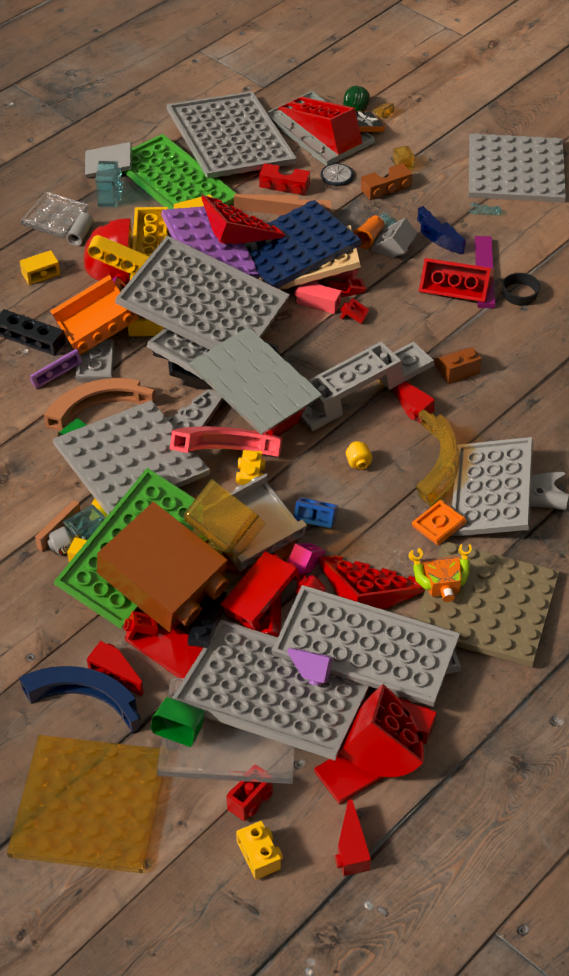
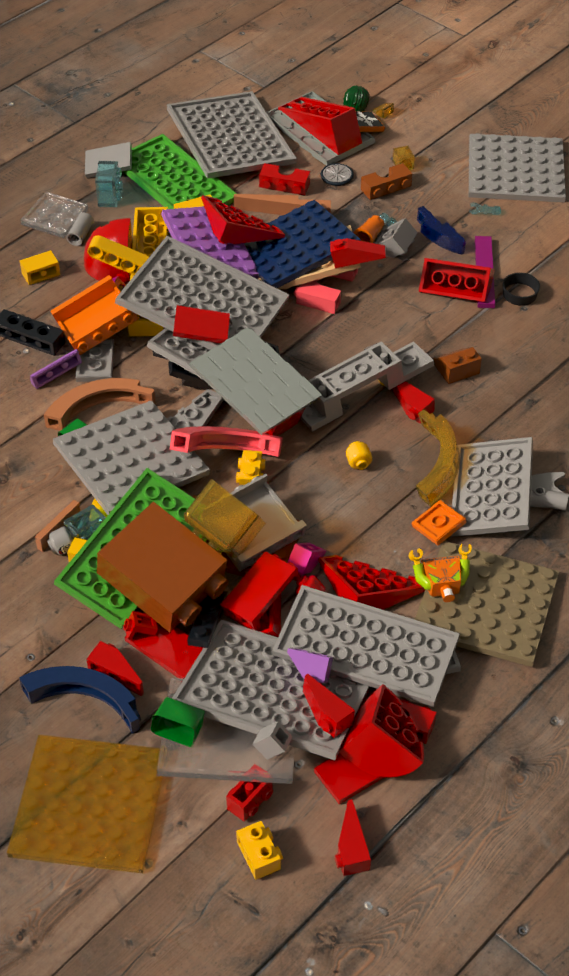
blue brick [294,497,338,528] -> none
red slope [327,277,366,297] -> none
red bracket [339,298,370,324] -> none
none -> red tile [173,305,230,343]
none -> light grey brick [252,721,293,760]
none -> red slope [303,674,355,738]
none -> red slope [330,238,386,269]

